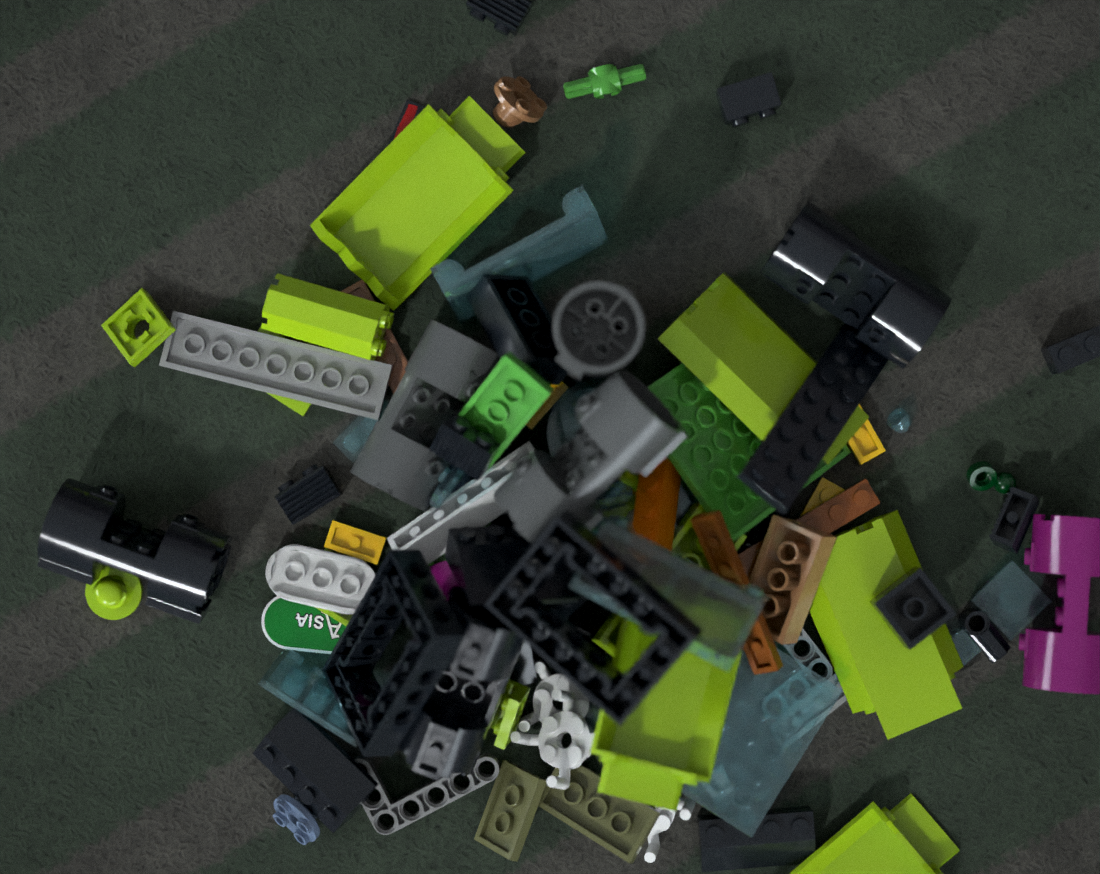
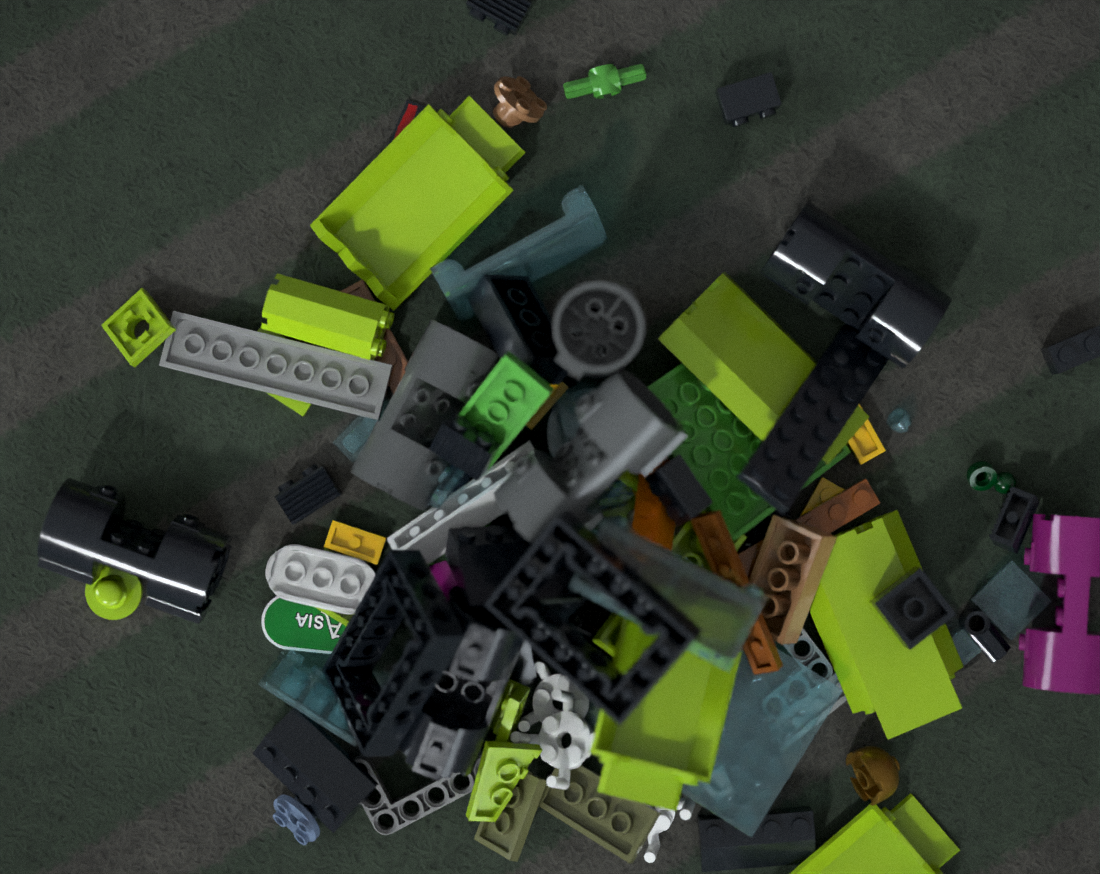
none -> lime wing [466,741,542,822]
none -> black brick [645,454,713,526]
none -> pearl gold cylinder [846,746,900,806]

